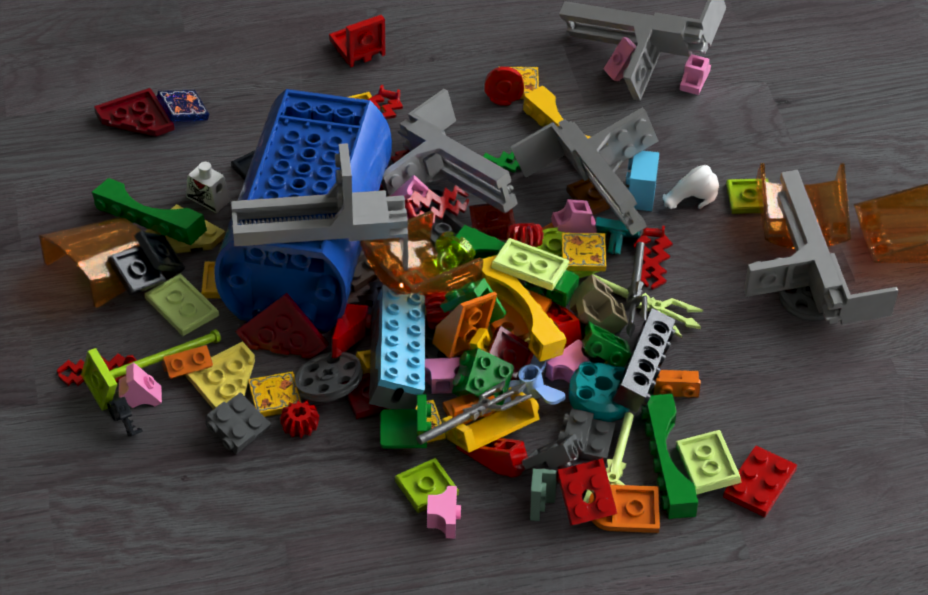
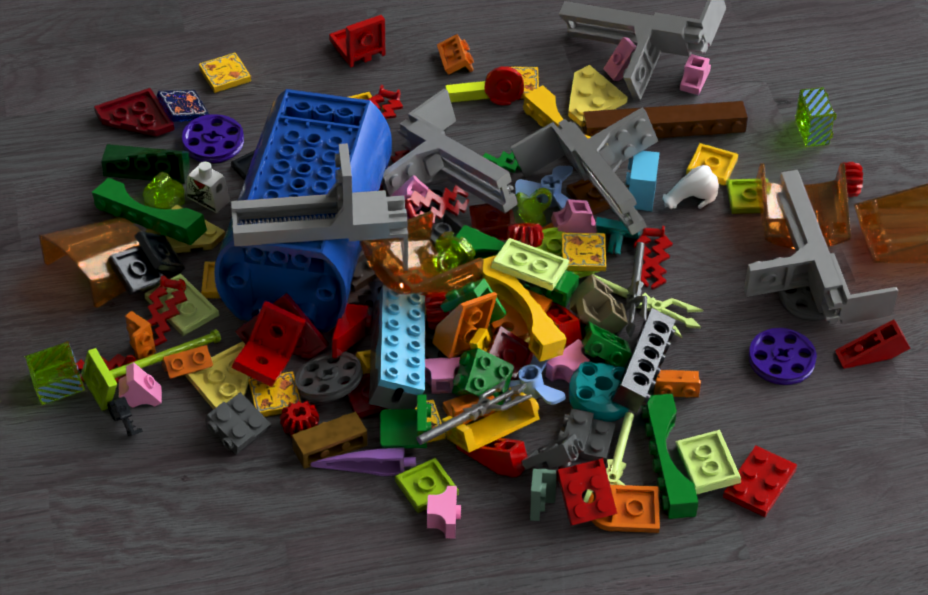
none -> clear neon green container [25,341,85,405]
none -> dark green wedge [101,144,190,184]
none -> orange bracket [125,311,156,360]
none -> clear neon green tile [143,172,185,209]
none -> red piece [147,276,188,346]
none -> dark purple wedge [182,114,244,163]
none -> yellow tile [199,53,251,93]
none -> red bracket [232,301,306,387]
none -> pearl gold brick [292,412,368,469]
none -> medium lavender piece [311,447,416,476]
none -> orange bracket [437,34,474,75]
none -> neon yellow piece [446,81,489,102]
none -> light blue piece [515,166,573,210]
none -> clear neon green tile [515,188,552,227]
none -> light yellow plate [568,65,628,127]
none -> reddish brown brick [582,101,748,138]
none -> yellow tile [686,143,739,186]
none -> dark purple wedge [749,328,817,385]
none -> clear neon green container [795,87,837,147]
none -> red slope [835,319,911,369]
none -> red gear [837,162,863,197]

